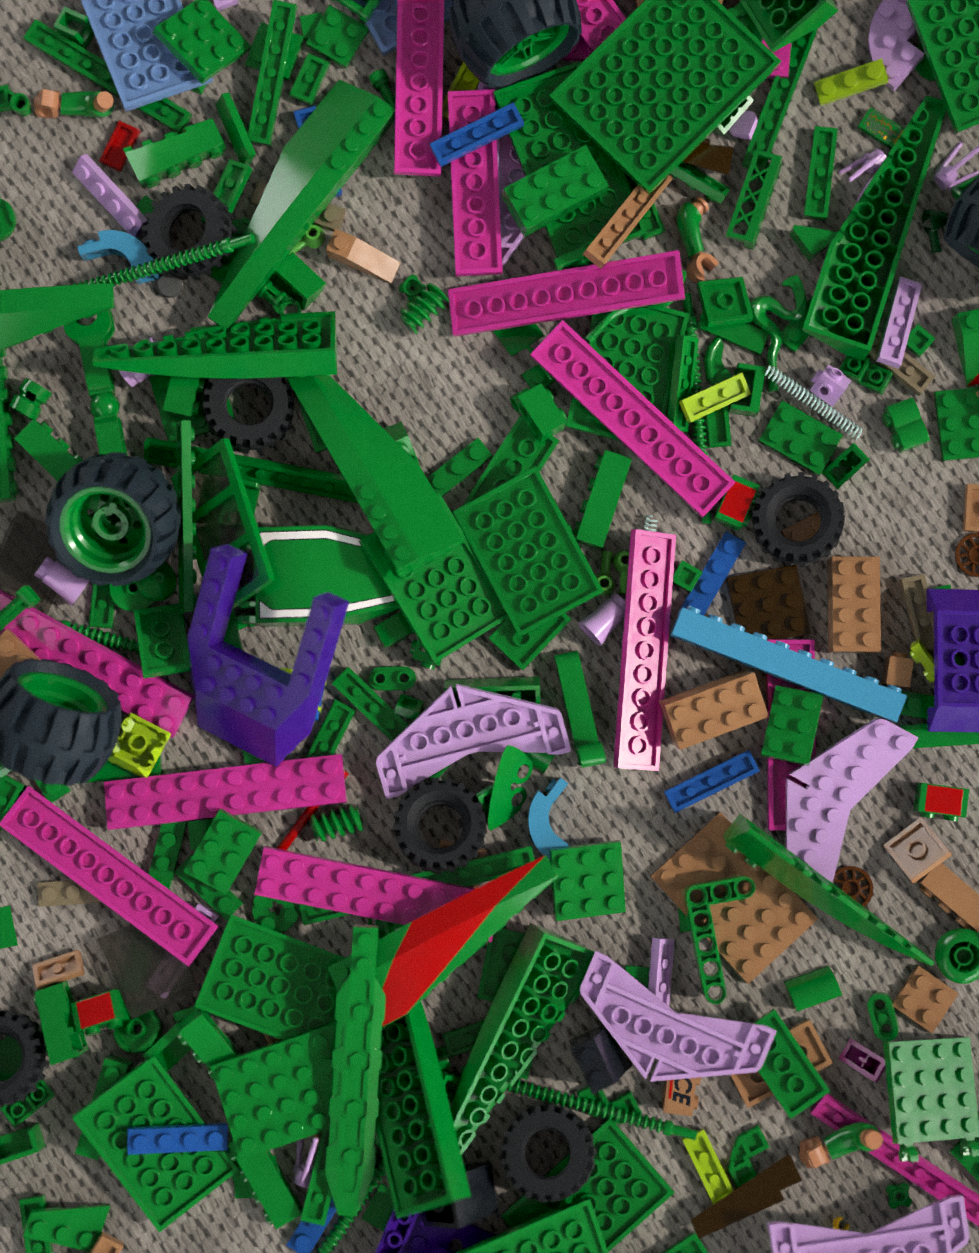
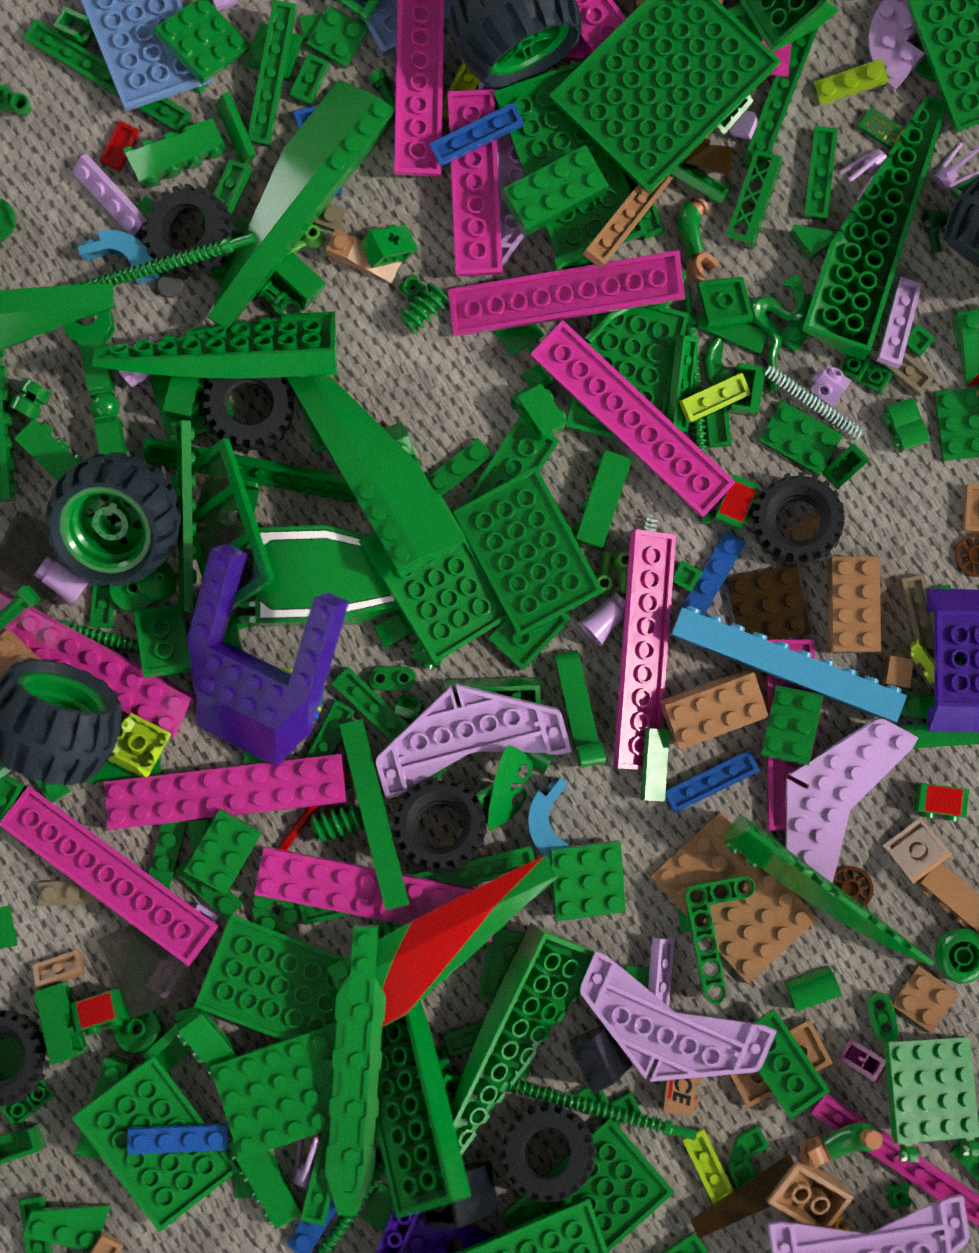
piece [33,89,114,119] -> none
none -> green tile [339,719,409,911]
none -> green brick [359,224,418,268]
none -> tile [640,728,670,802]
none -> medium nougat slope [767,1162,854,1228]

